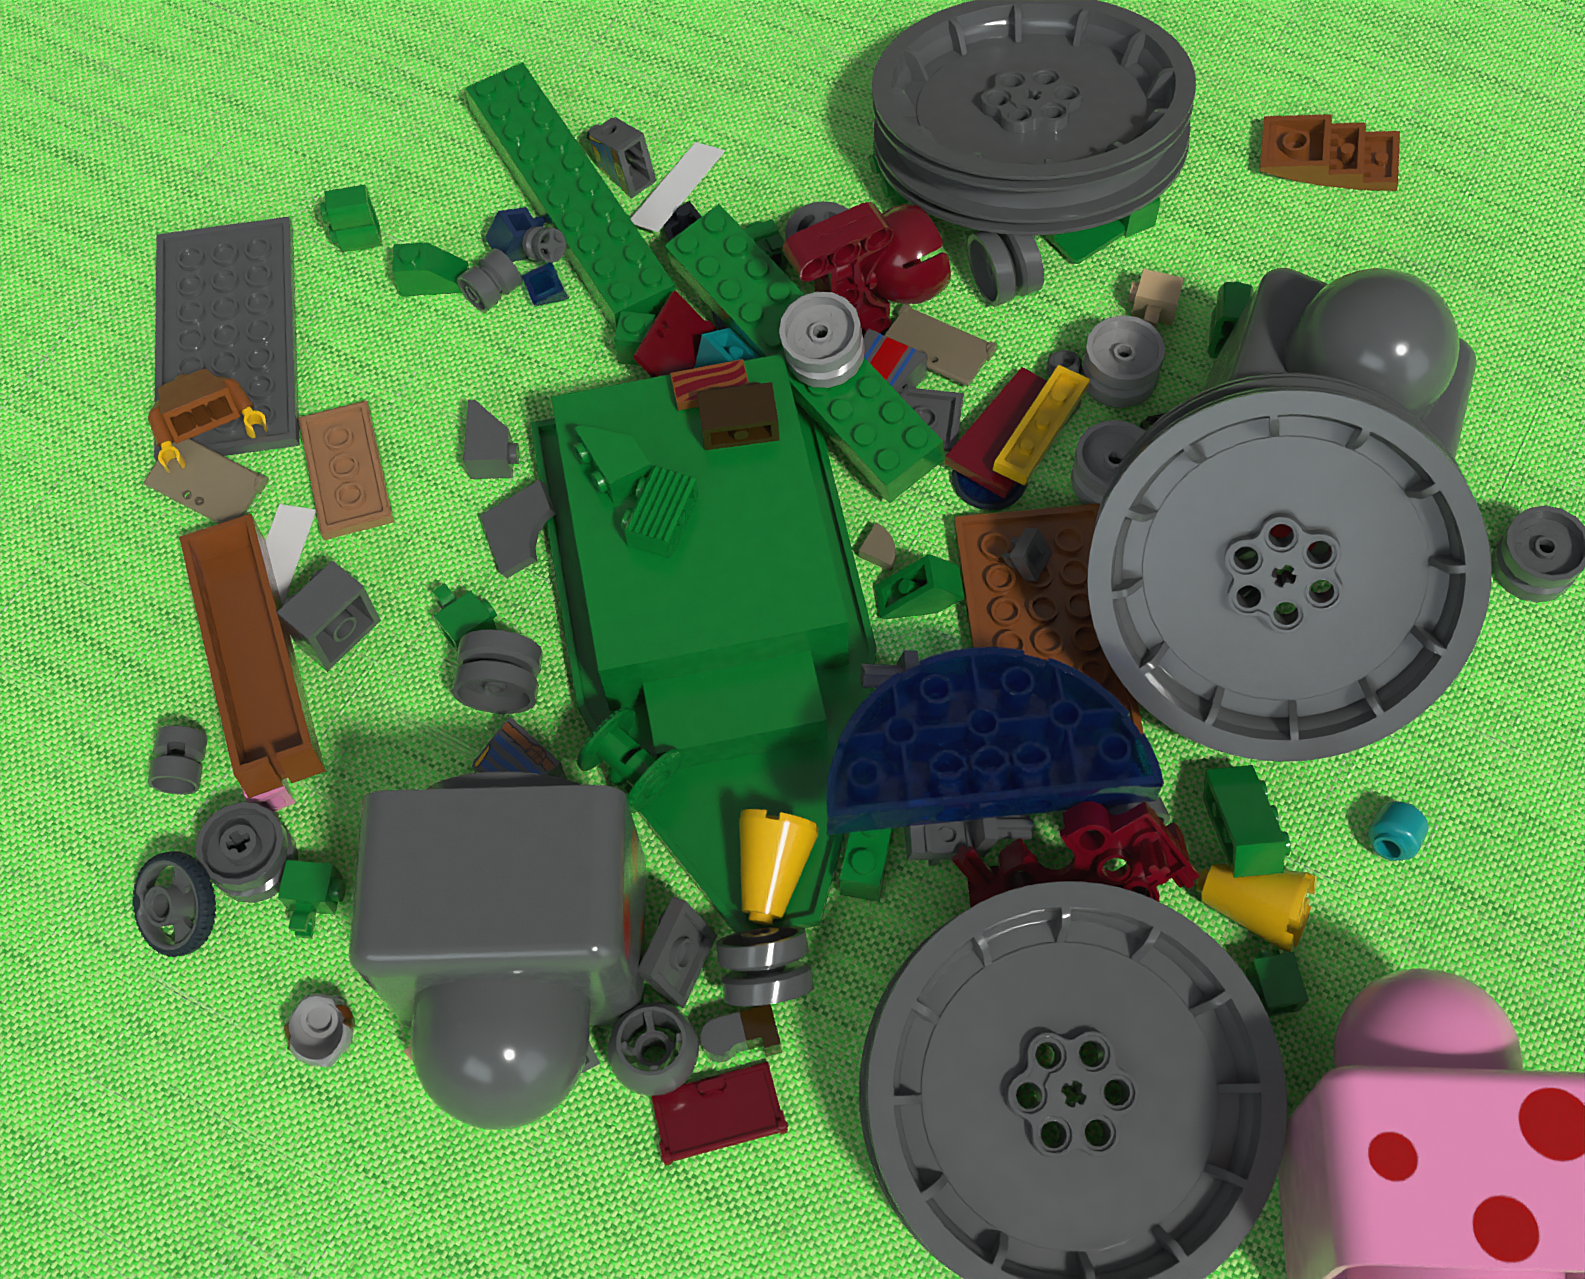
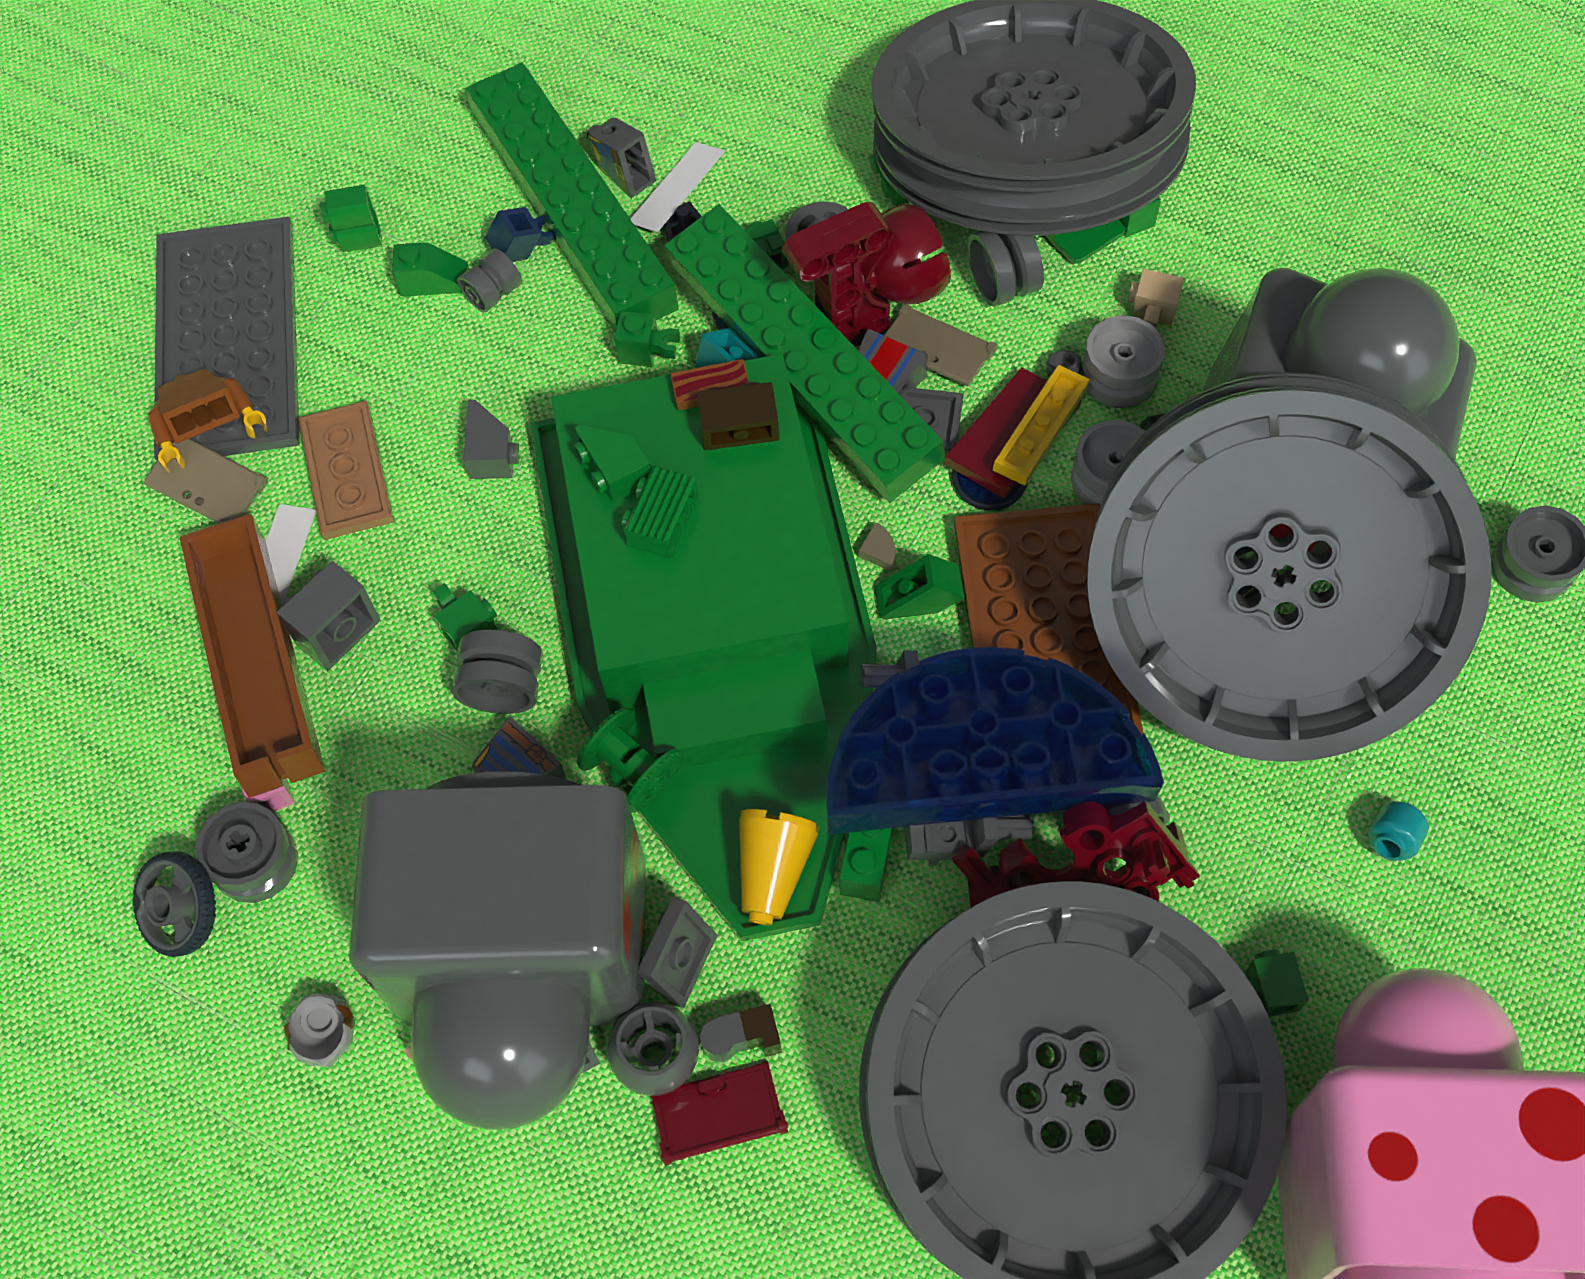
dark grey wheel [147,726,208,795] -> none
green brick [278,860,346,939] -> none
dark grey tile [480,480,556,578] -> none
clear blue slope [521,262,570,306] -> none
dark grey wheel [522,226,566,263] -> none
dark red door [633,291,717,378] -> none
dark grey wheel [716,925,814,1006] -> none
light grey wheel [779,292,865,388] -> none
dark grey tile [1002,527,1053,581] -> none
yellow cone [1196,863,1317,953] -> none
green brick [1203,765,1291,878] -> none
green brick [1208,282,1254,358] -> none
dark orange slope [1260,114,1400,191] -> none

